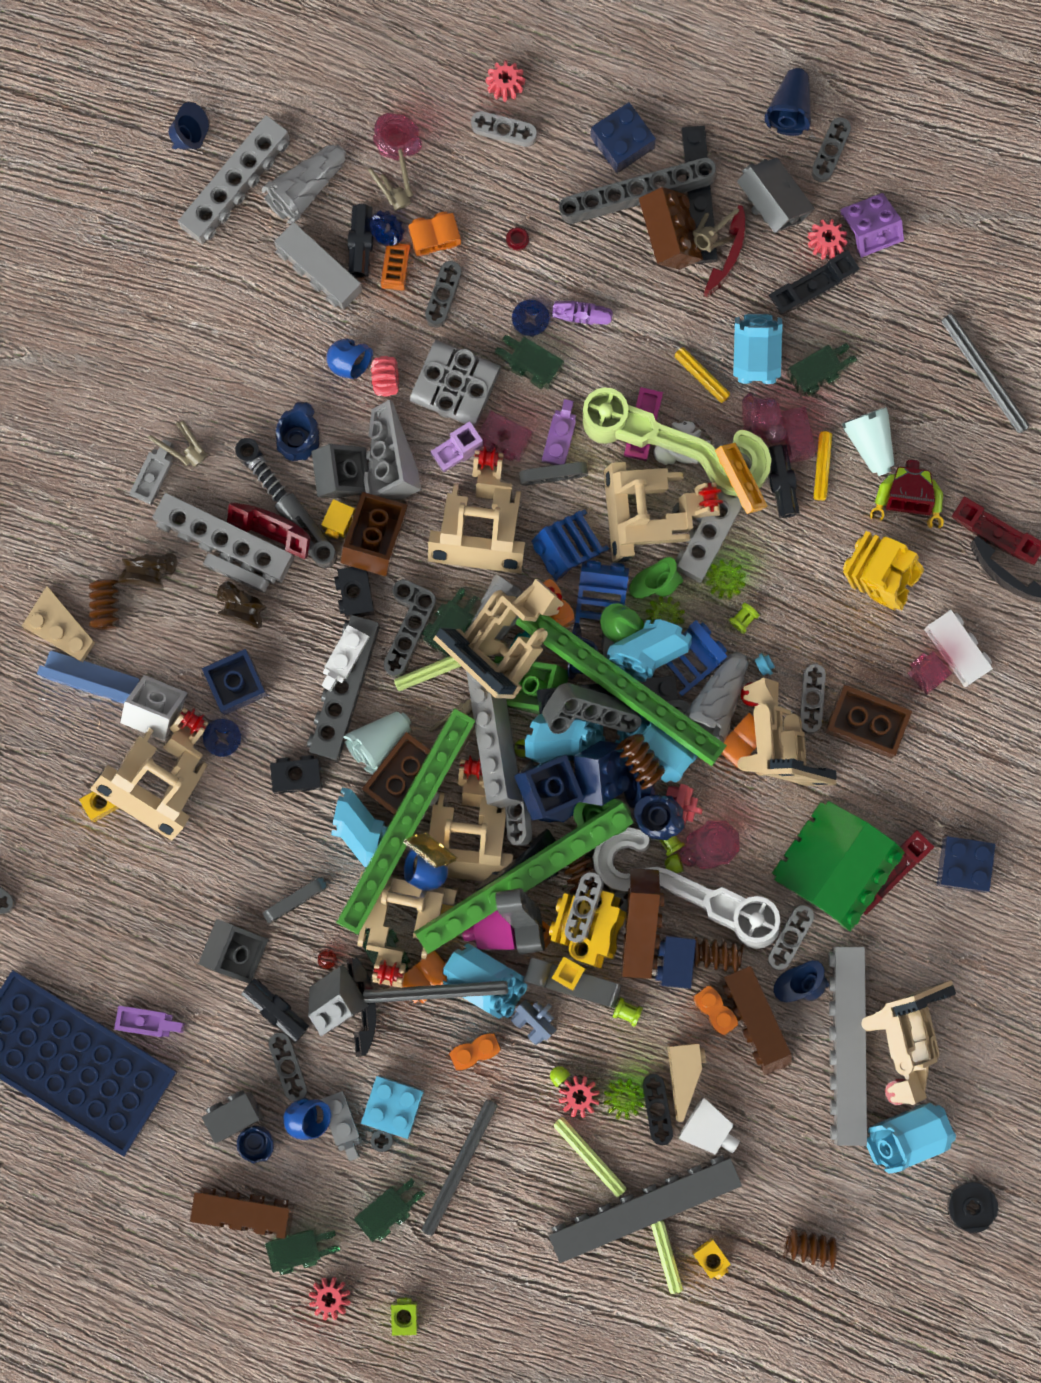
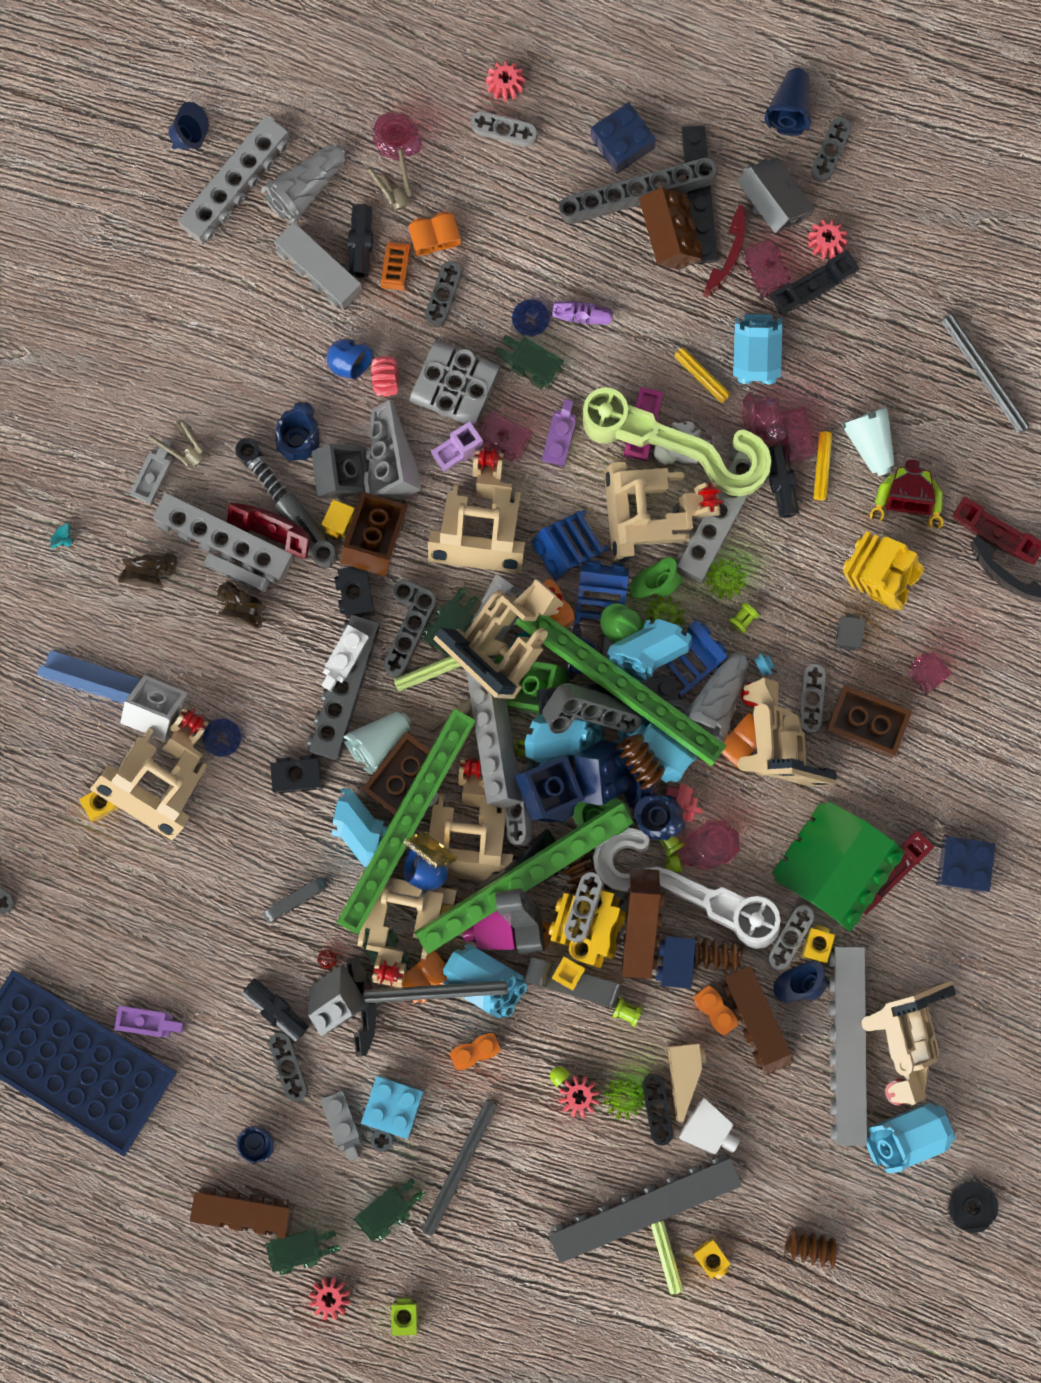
tan wing [22,586,95,663] -> none
reddish brown piece [89,579,120,630] -> none
dark grey slope [198,918,269,984] -> none
dark grey brick [201,1090,265,1144] -> none
dark blue brick [202,649,268,715] -> none
blue helmet [283,1099,331,1140] -> none
clear blue gear [370,210,405,246] -> none
dark red plate [506,227,529,251] -> none
sand blue hips [511,999,557,1045] -> none
dark grey beam [519,462,588,486] -> none
yellowish green axle [554,1117,626,1197] -> none
dark tan plant [693,208,739,252] -> none
light orange plate [715,443,768,514] -> none
clear green hinge [786,343,857,397] -> none
medium lavender bracket [841,193,904,257] -> none
white brick [924,610,993,688] -> none
none -> teal plant [50,523,73,549]
none -> clear pink brick [743,240,791,299]
none -> yellow brick [801,925,835,964]
none -> dark grey brick [835,614,865,651]

